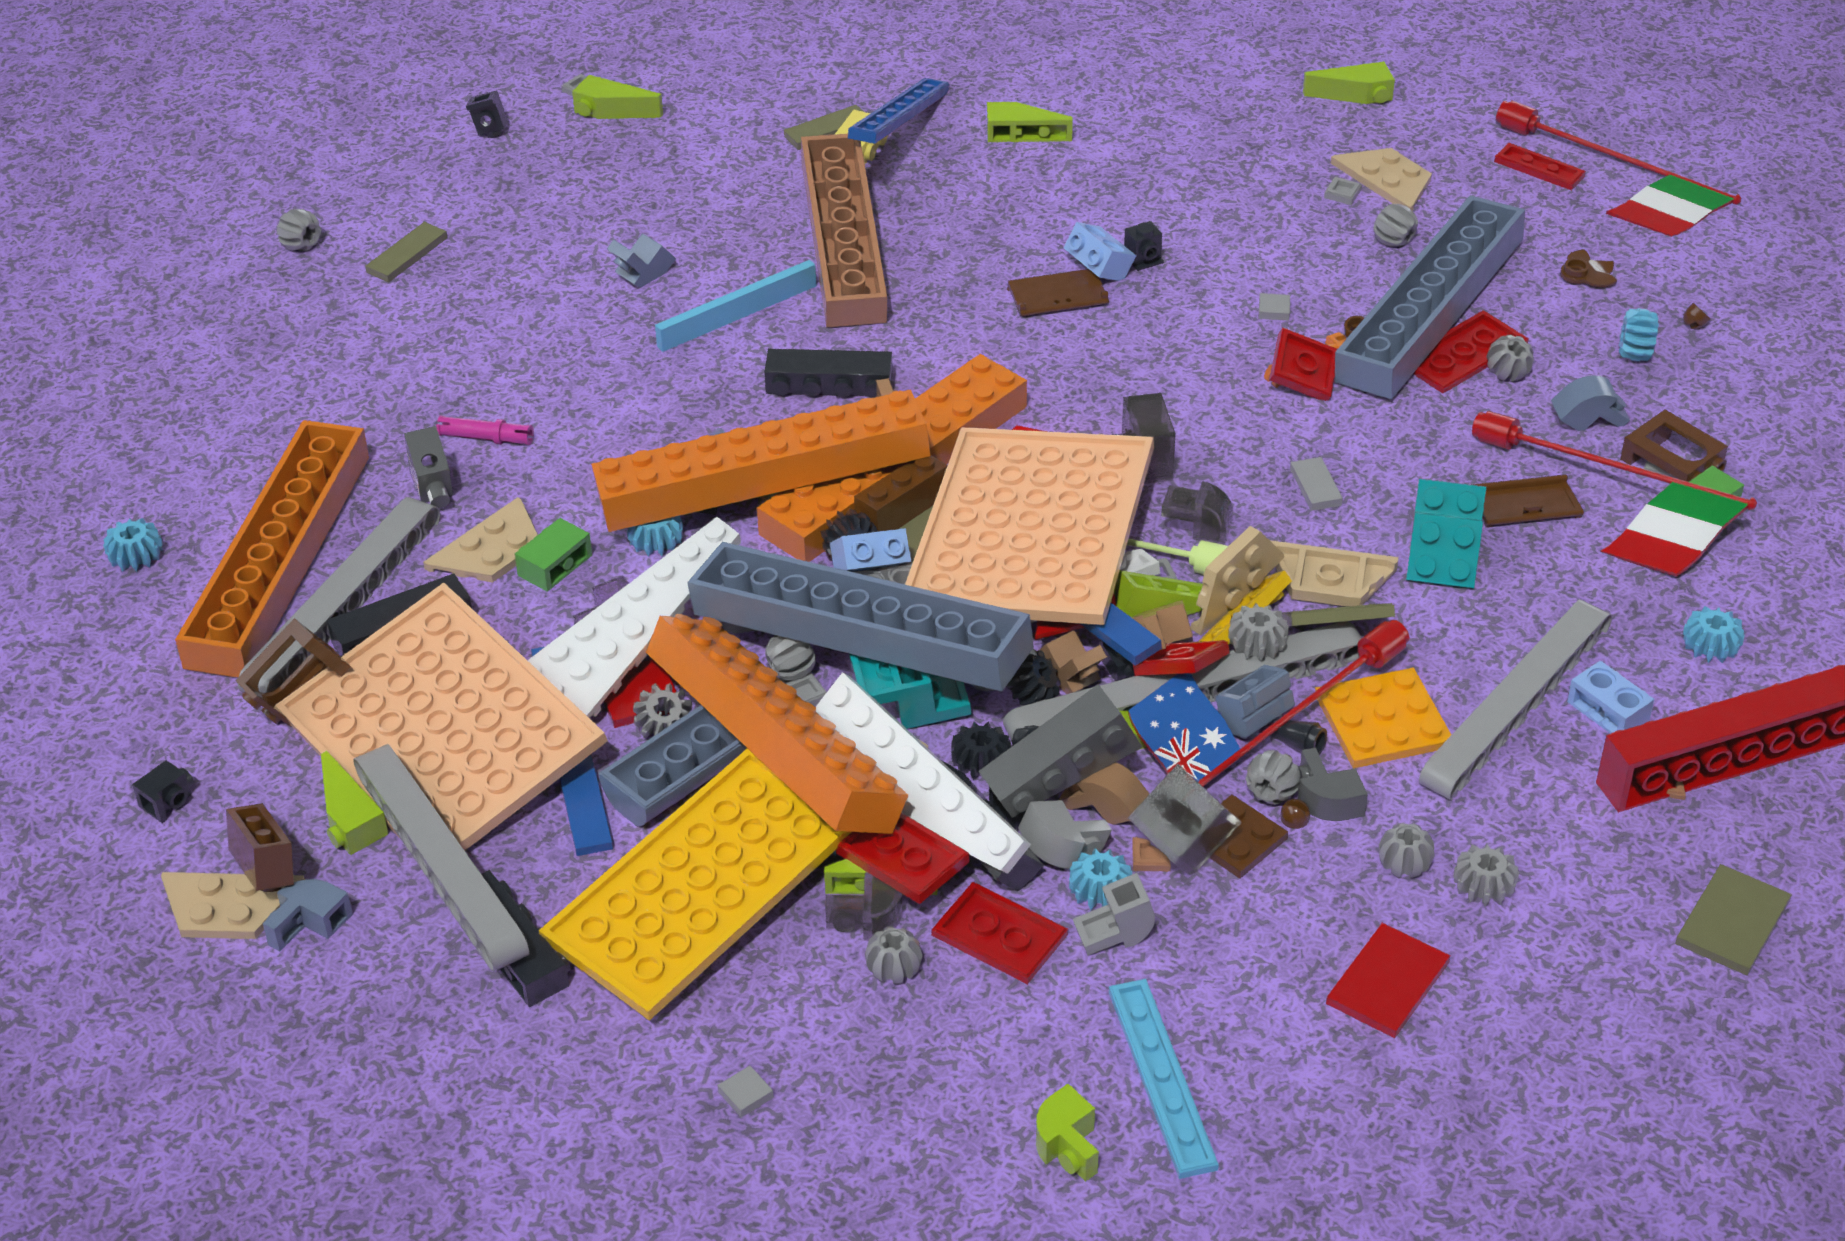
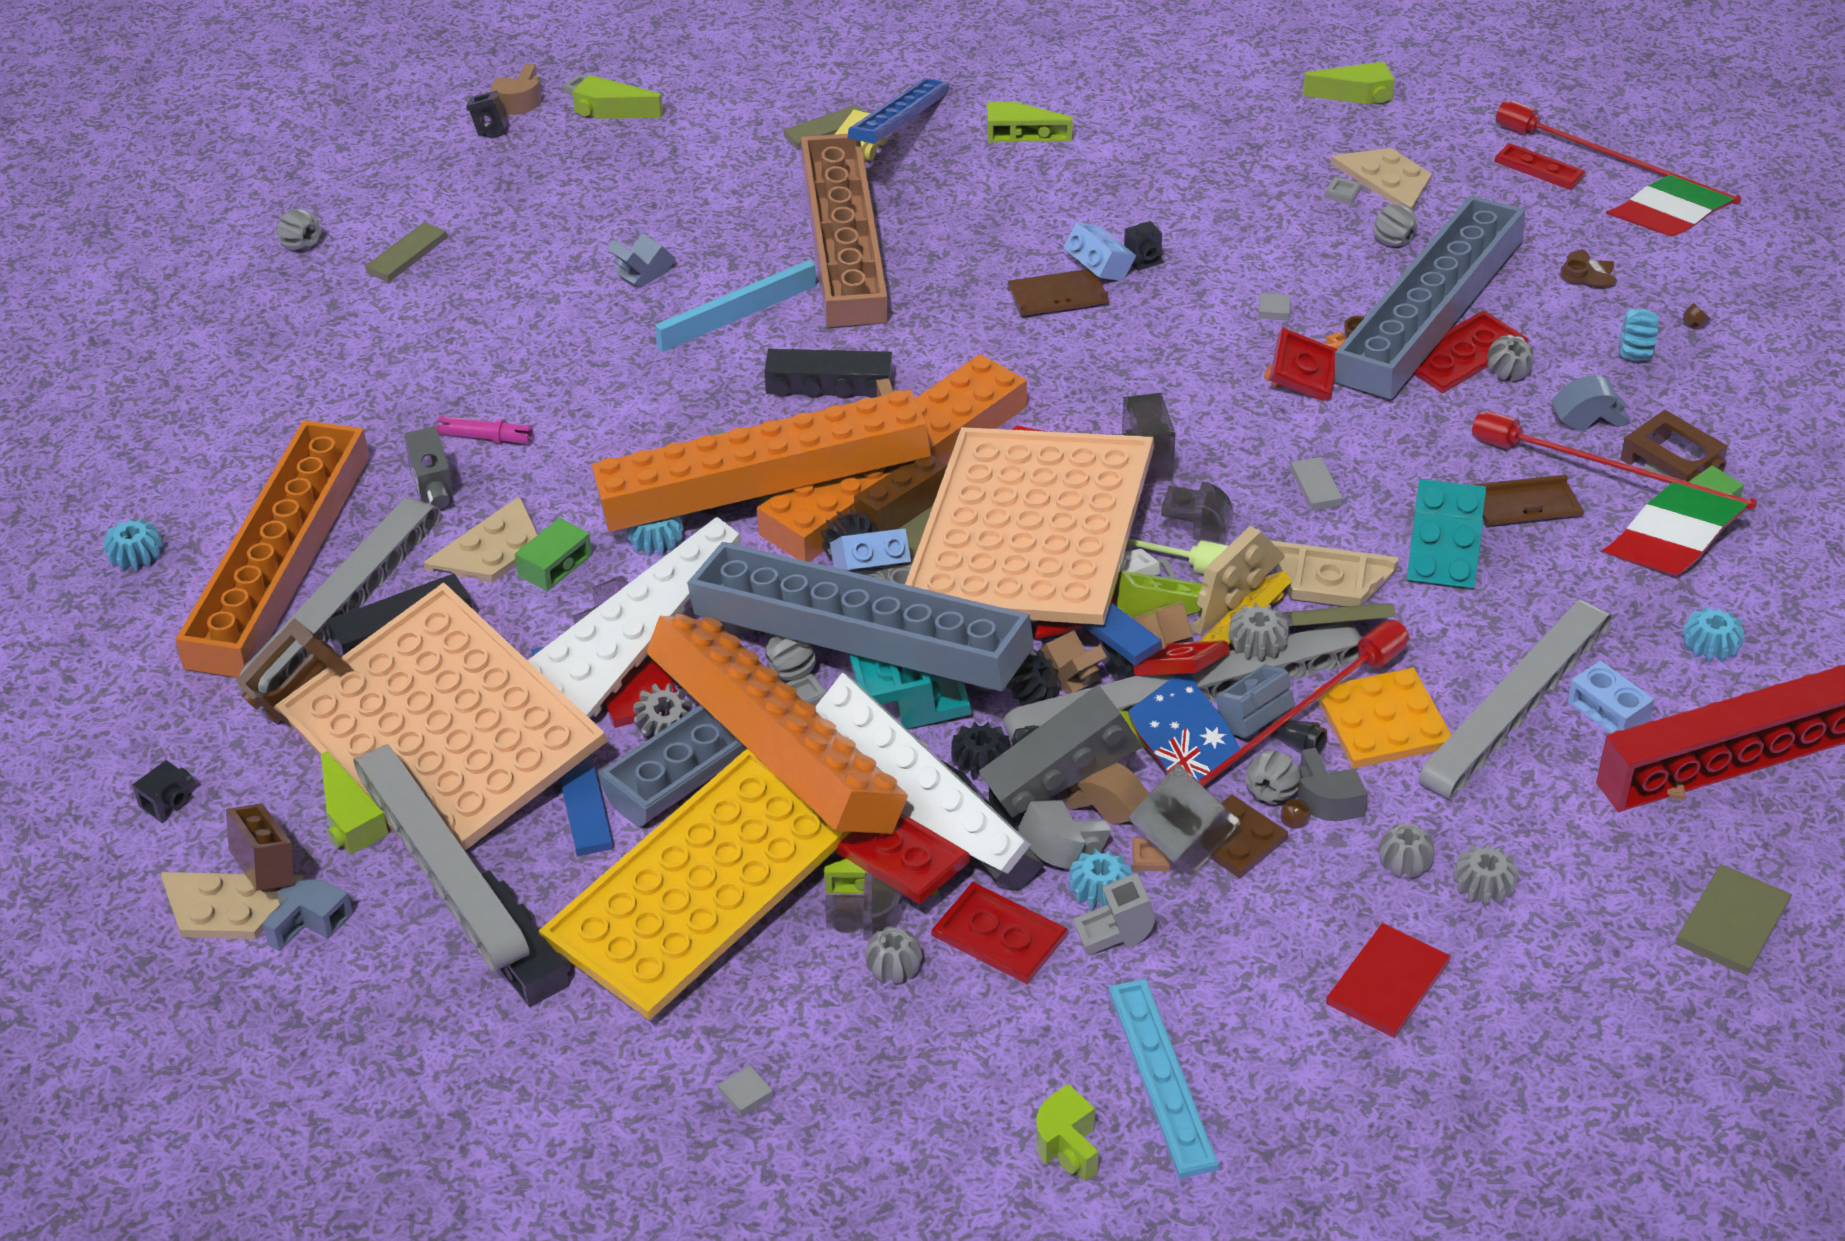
none -> medium nougat brick [489,64,542,115]

